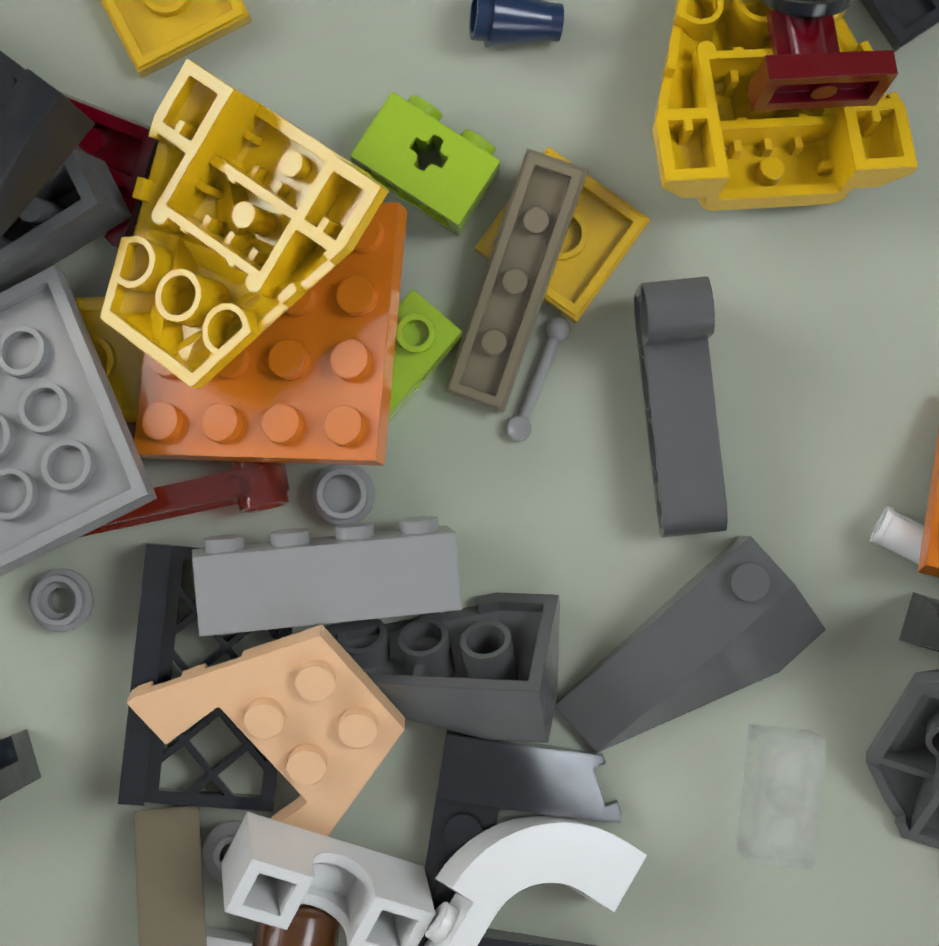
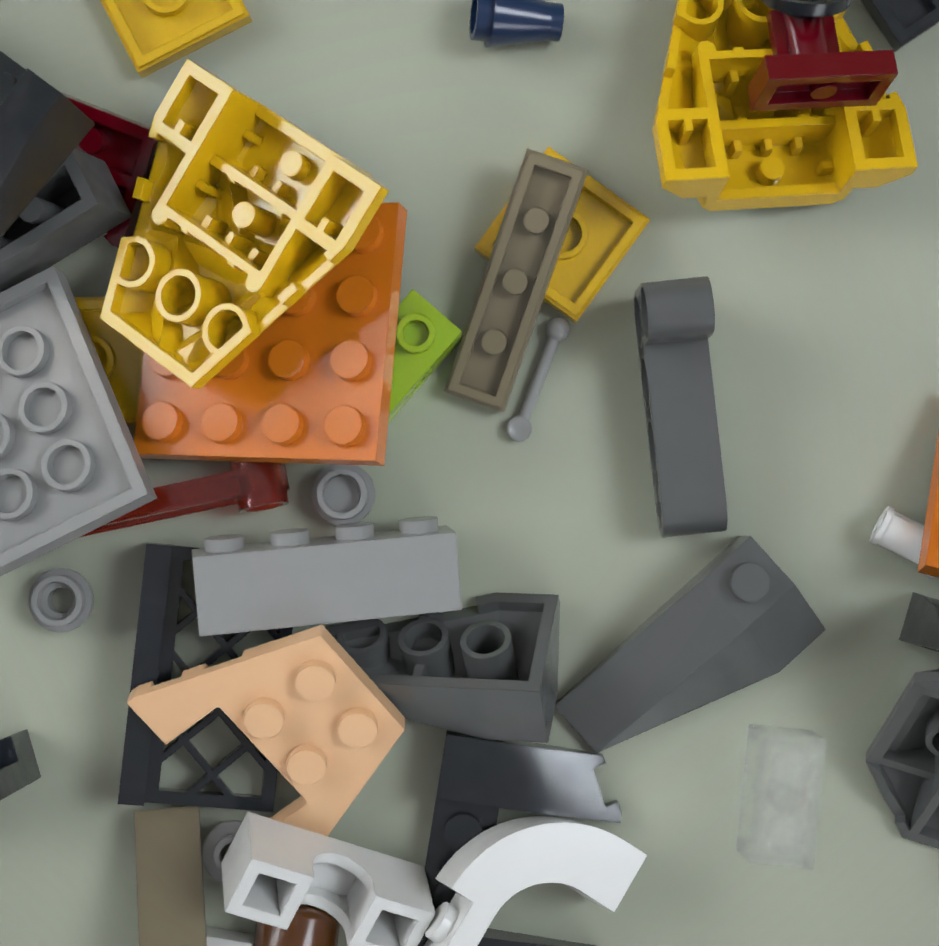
lime brick [350,91,500,236] -> none

